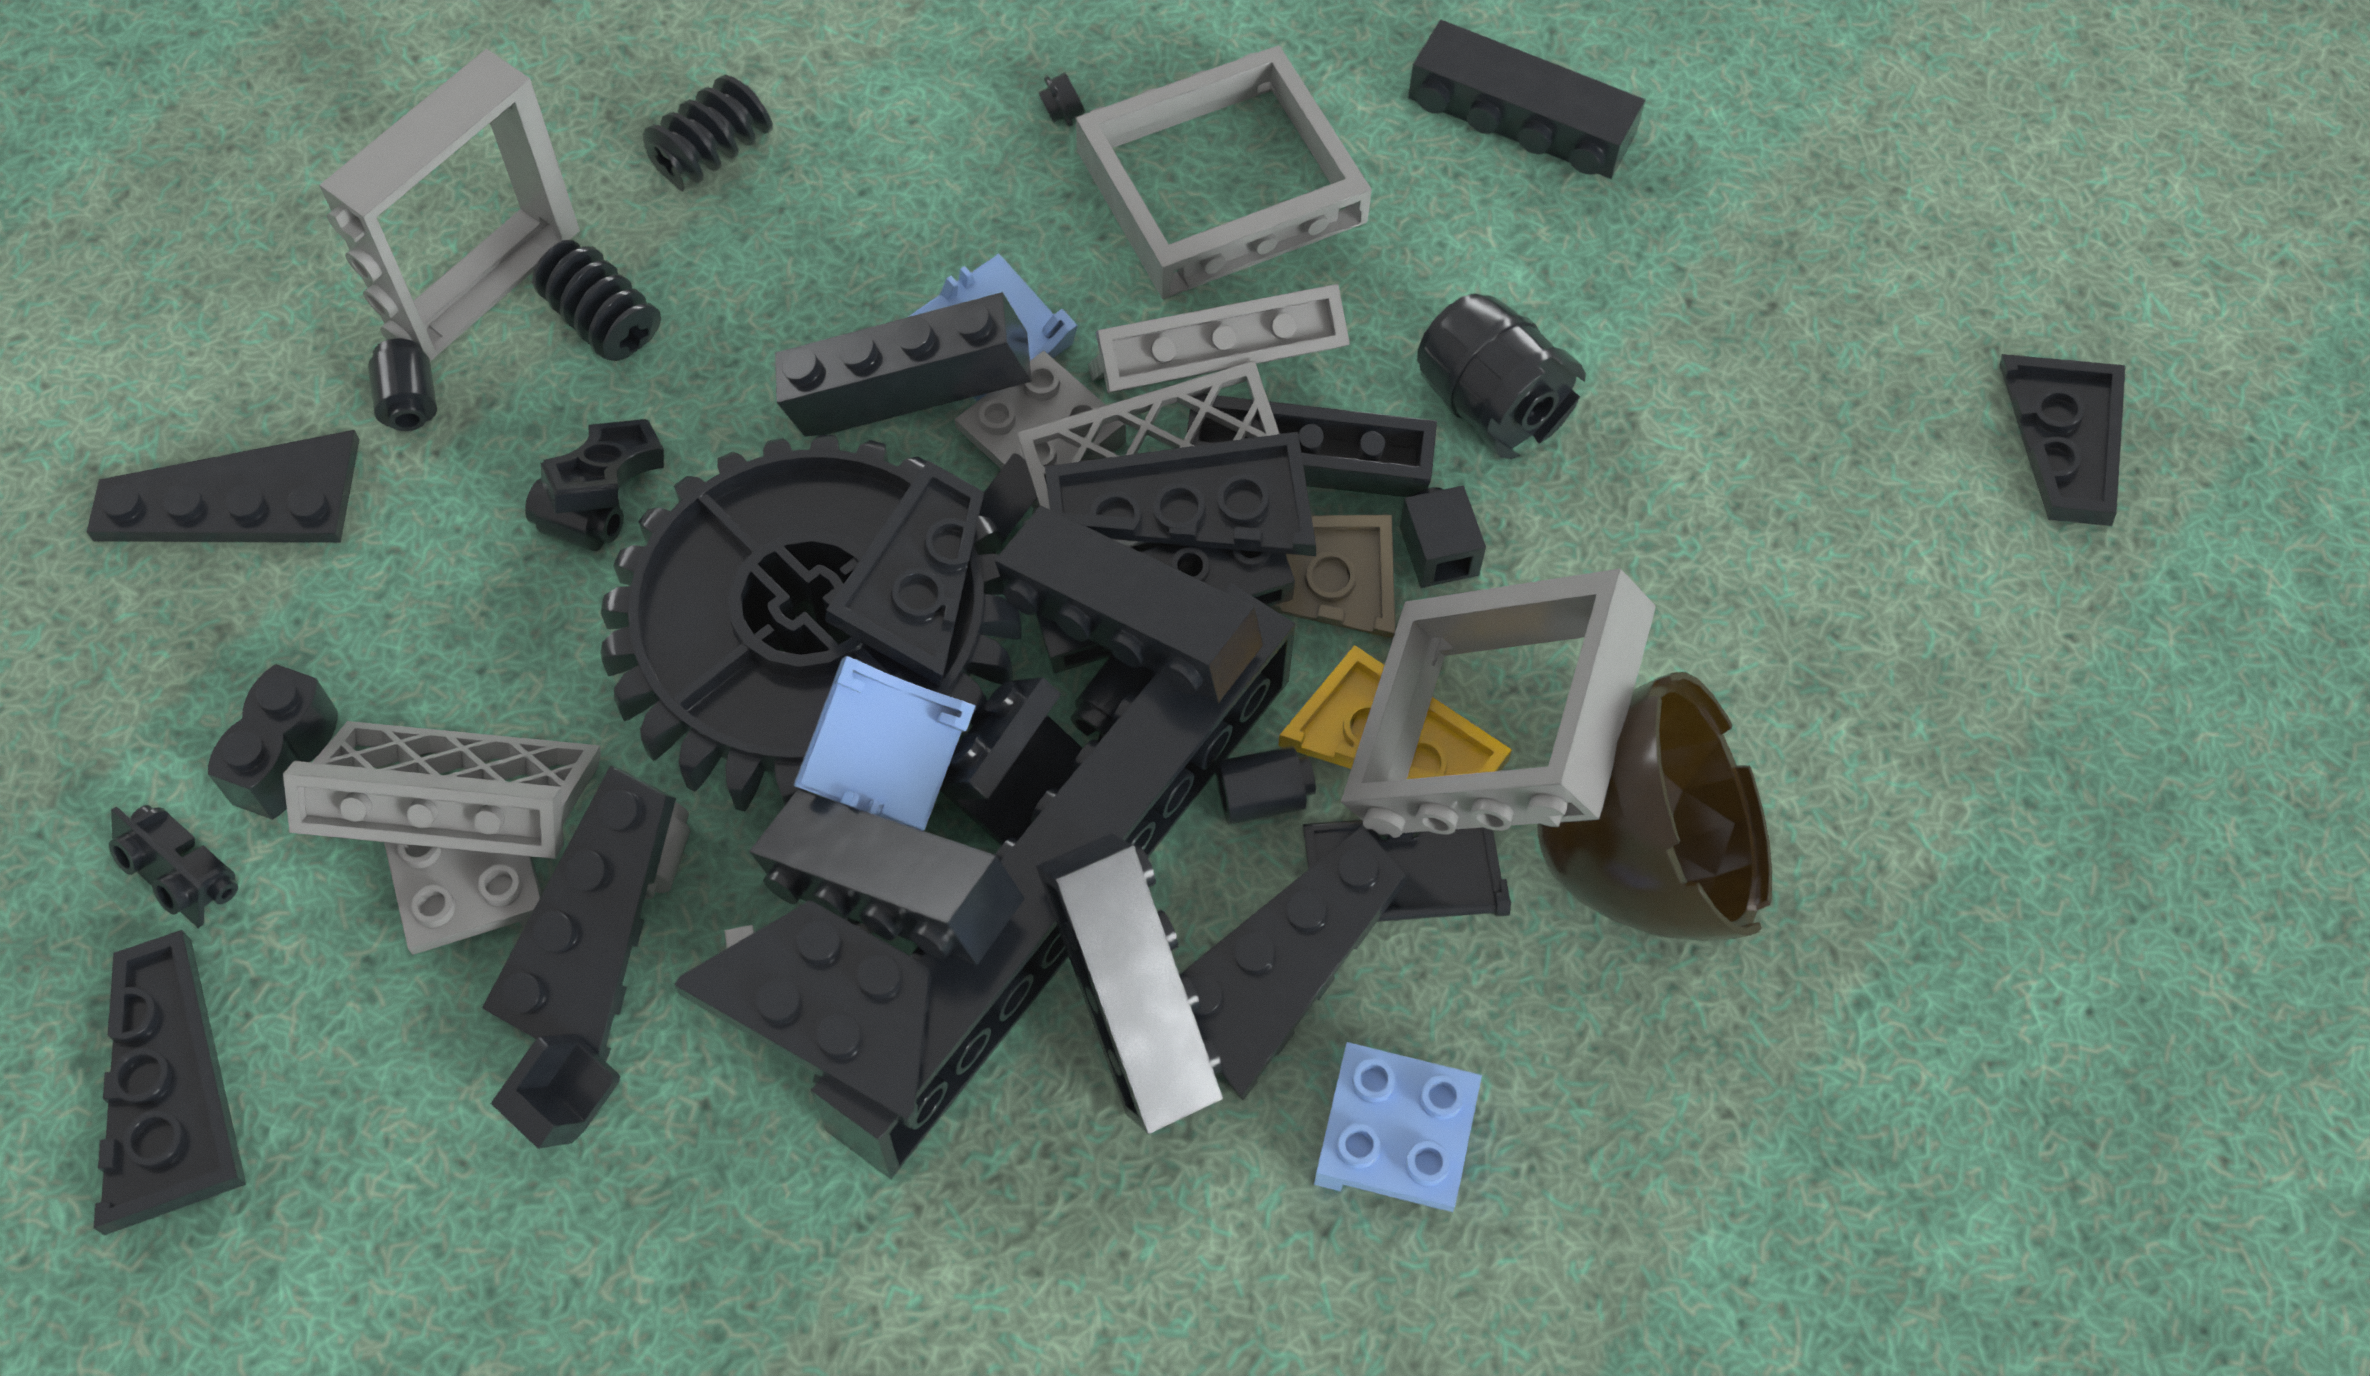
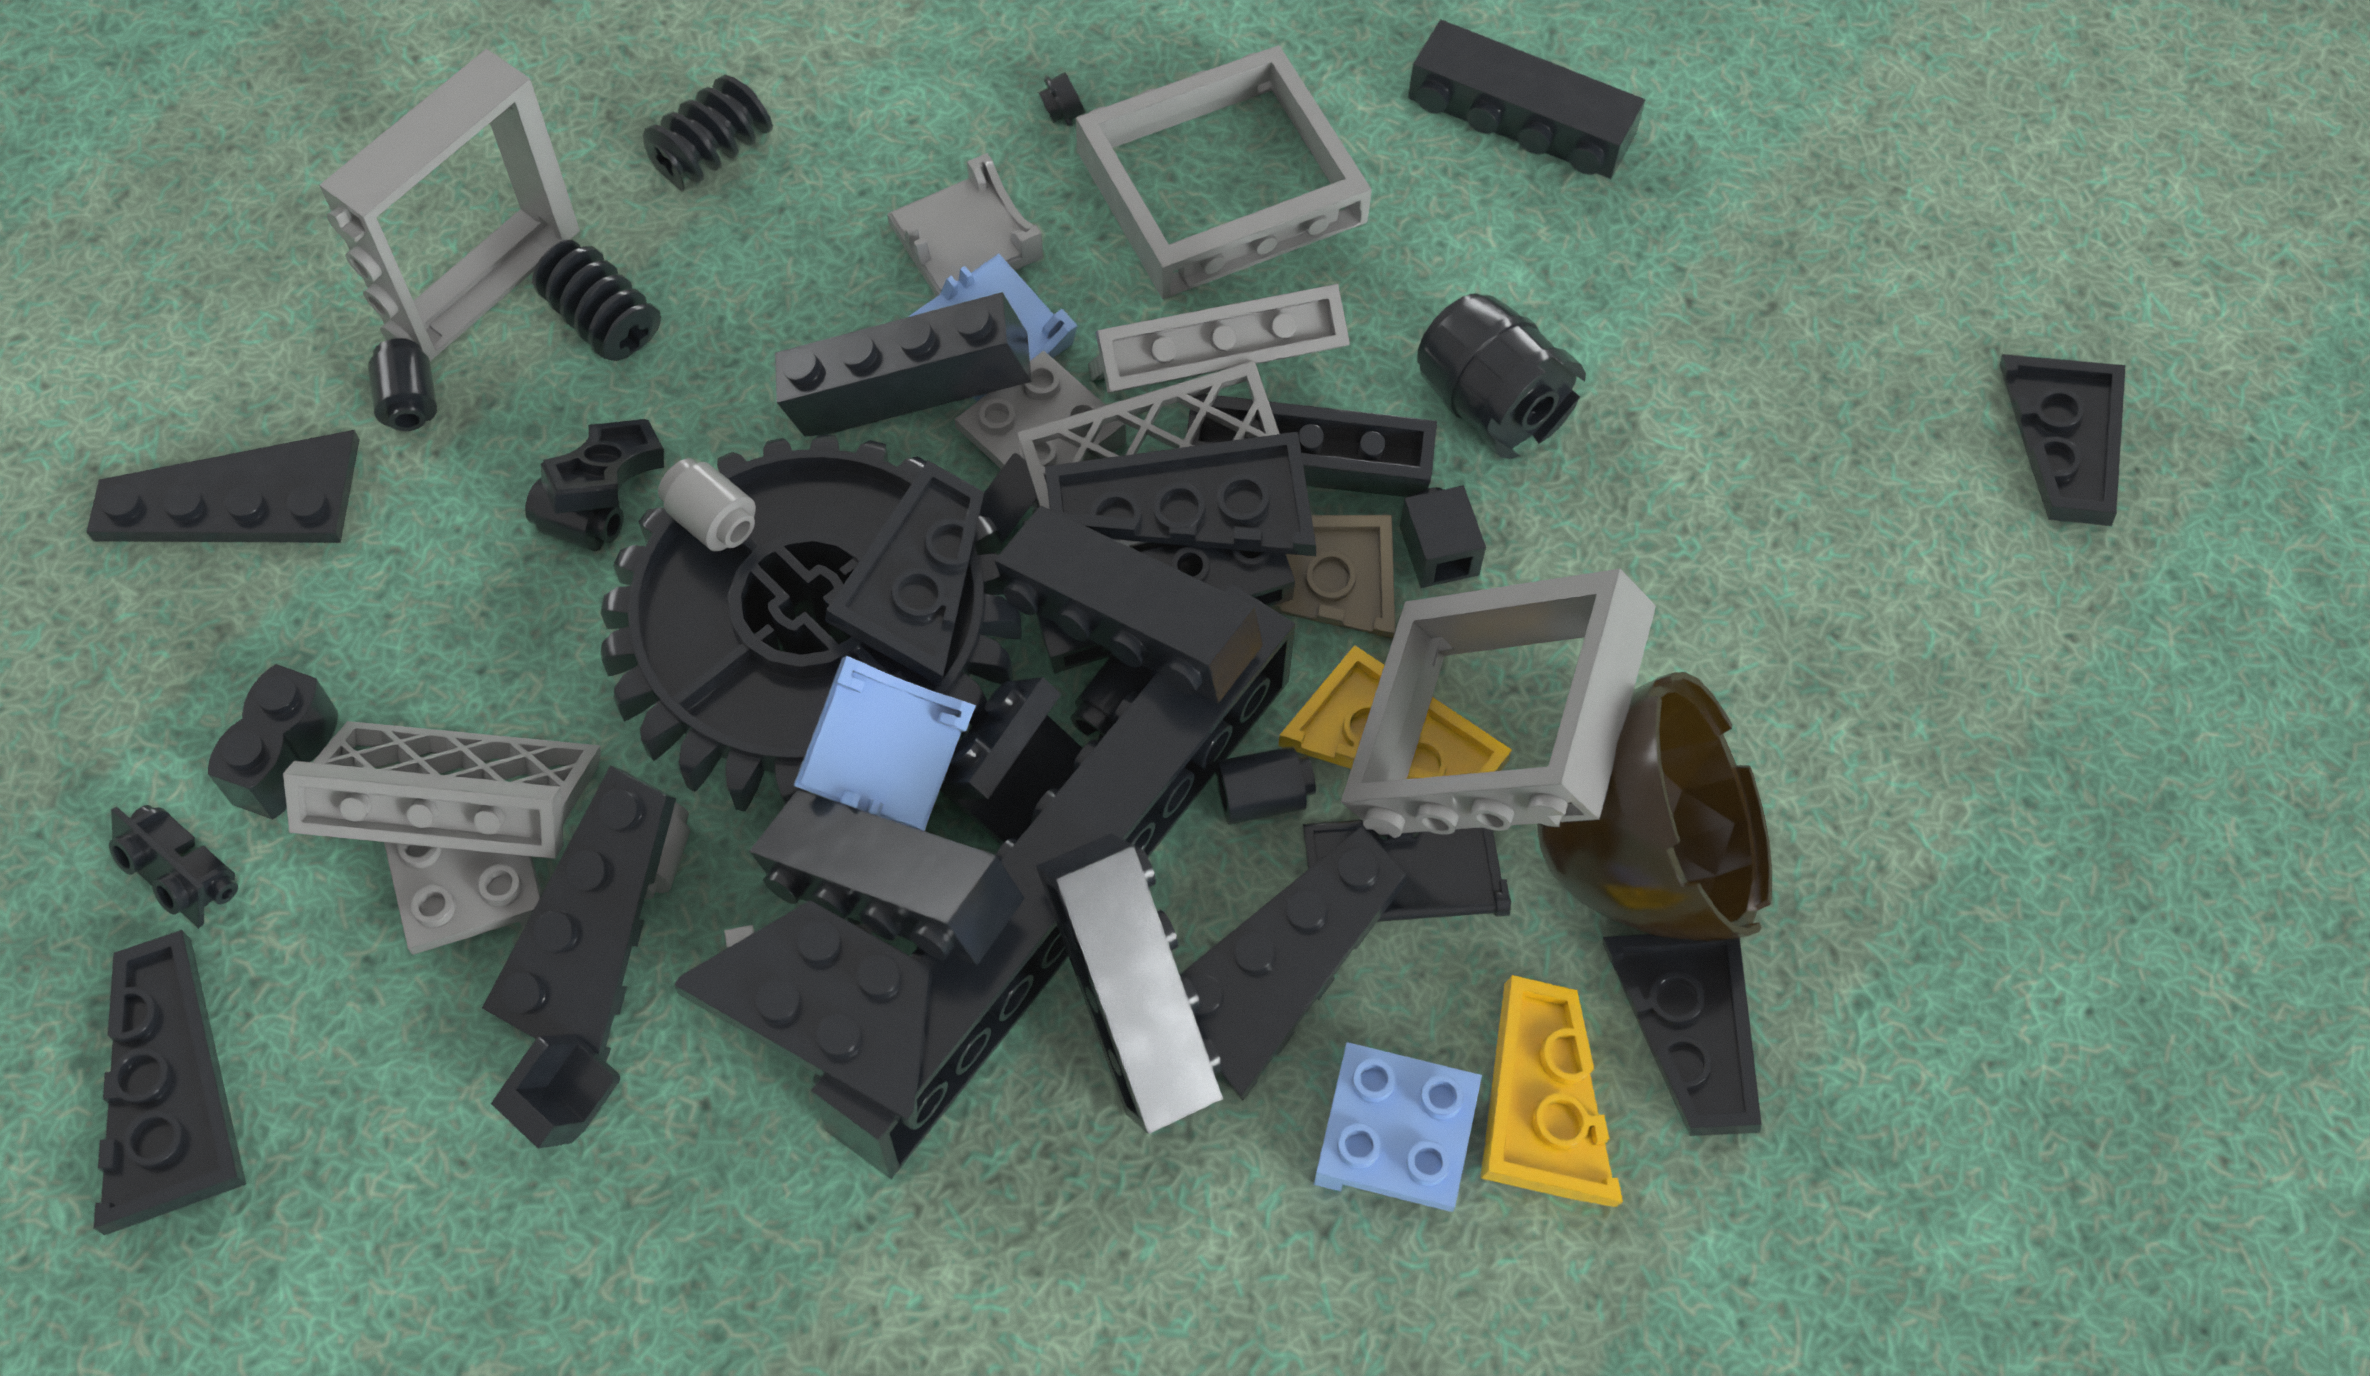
none -> light grey brick [658,458,756,551]
none -> light grey piece [887,153,1043,297]
none -> yellow wing [1480,975,1623,1207]
none -> black wing [1603,934,1762,1136]

